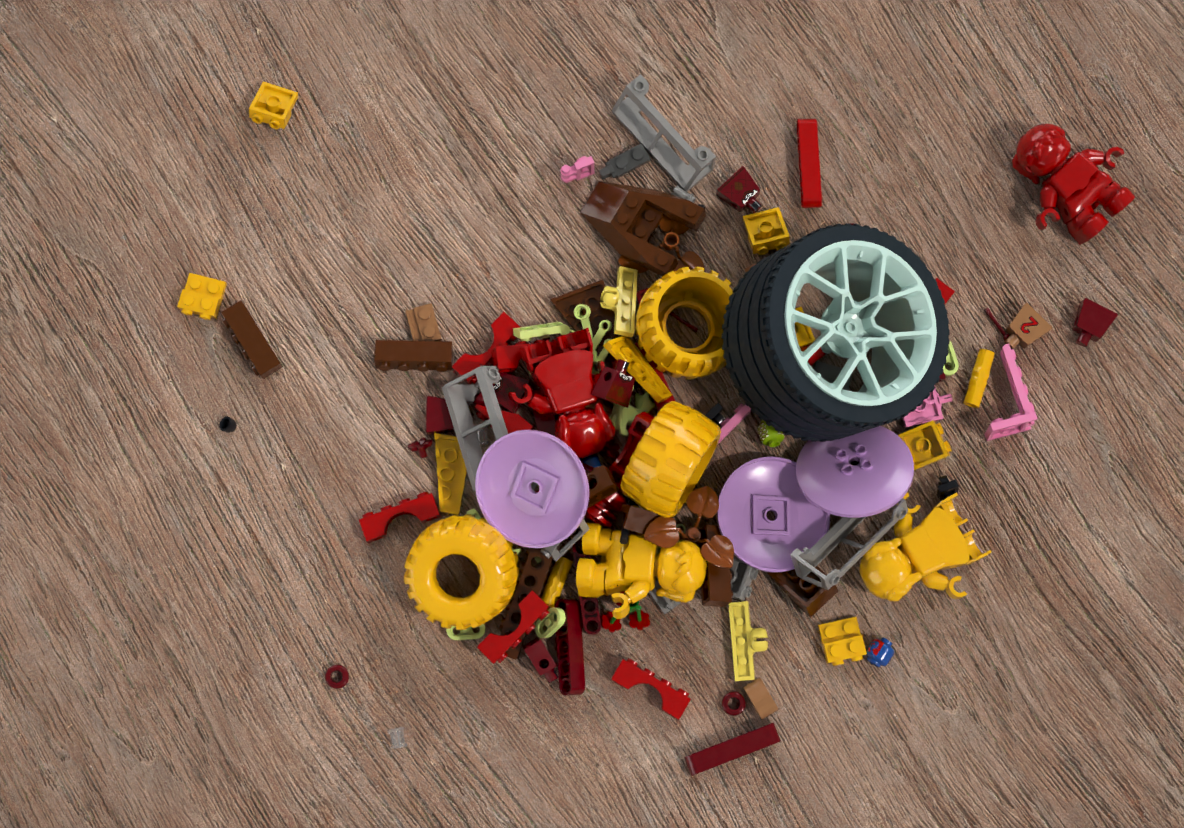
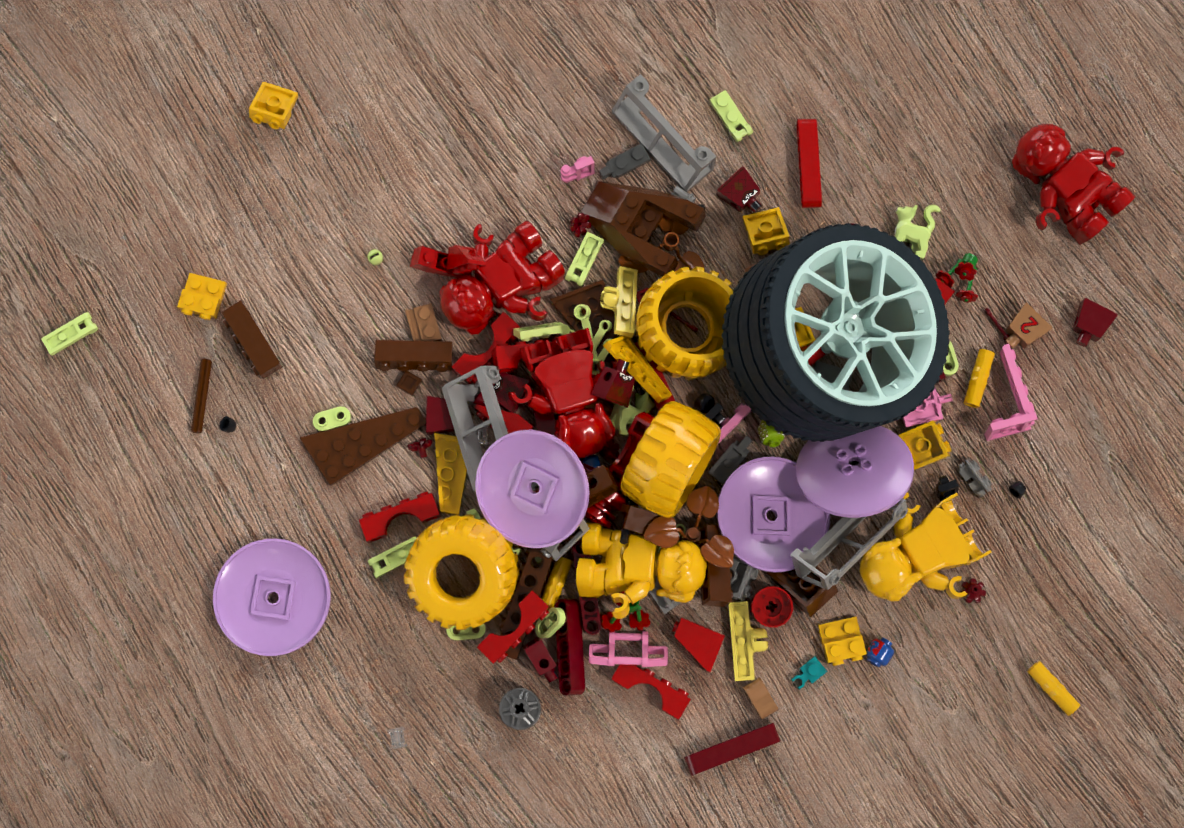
dark red piece [325,665,349,689] -> none
dark red piece [722,691,746,716] -> none
none -> yellowish green plate [41,312,98,356]
none -> reddish brown axle [191,359,212,434]
none -> lavender dish [213,539,331,656]
none -> reddish brown wing [300,407,426,486]
none -> yellowish green plate [313,407,351,432]
none -> yellowish green hinge [367,249,383,265]
none -> yellowish green plate [367,536,417,579]
none -> reddish brown tile [396,371,423,397]
none -> red slope [410,246,471,279]
none -> red piece [439,220,565,335]
none -> red slope [447,245,486,275]
none -> flat silver wheel [499,688,541,730]
none -> yellowish green plate [565,232,604,287]
none -> dark red plant [569,213,592,237]
none -> bright pink bar [589,631,668,667]
none -> red slope [672,618,725,673]
none -> black tile [694,393,715,413]
none -> dark grey hinge [708,436,752,485]
none -> yellowish green plate [709,90,753,142]
none -> red wheel [751,586,793,627]
none -> teal plate [791,656,827,690]
none -> yellowish green animal [895,205,940,260]
none -> red plant [935,253,978,303]
none -> light grey hinge [957,458,992,497]
none -> dark red plant [960,578,986,604]
none -> black hinge [1009,481,1026,499]
none -> yellow axle [1027,661,1080,716]

